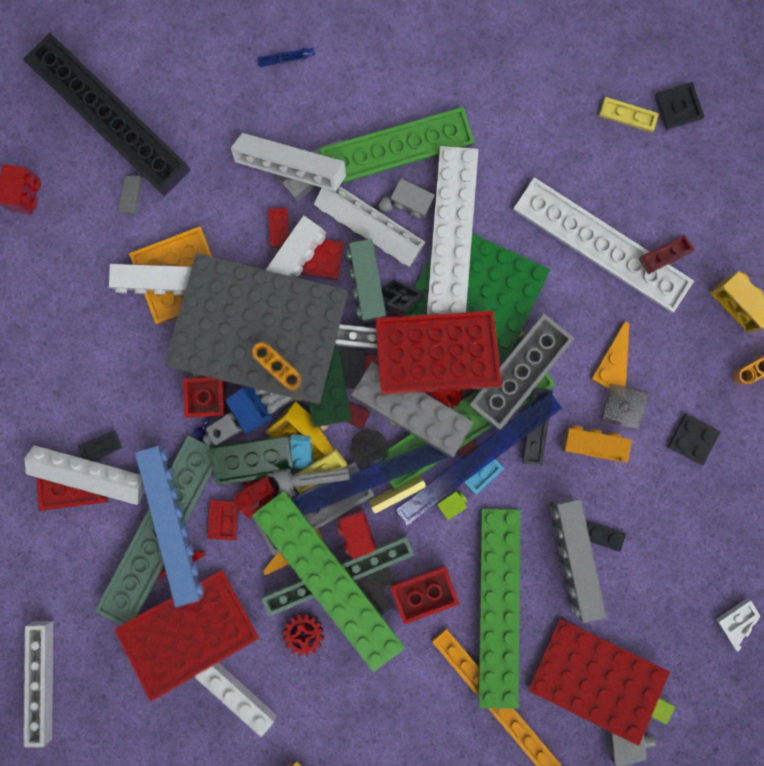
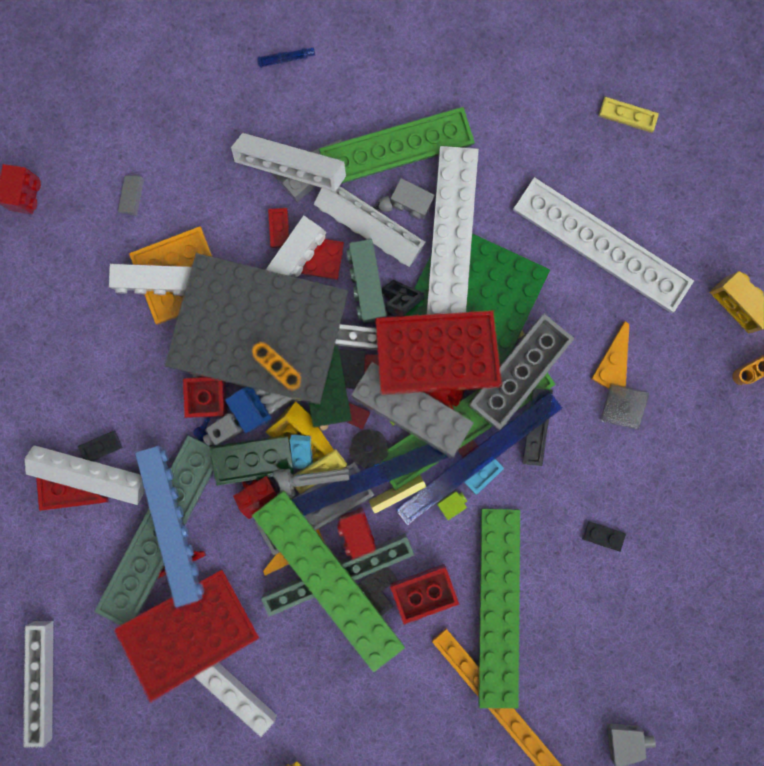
black brick [23,33,191,197] -> none
red plate [207,500,239,541] -> none
red gear [282,613,325,657] -> none
red plate [528,618,670,746] -> none
light grey brick [549,497,606,623] -> none
light orange wedge [562,425,632,463] -> none
dark red tile [639,234,695,274] -> none
lime brick [652,697,675,725] -> none
black plate [655,82,704,130] -> none
black plate [667,414,720,466] -> none
white wing [715,598,760,652] -> none

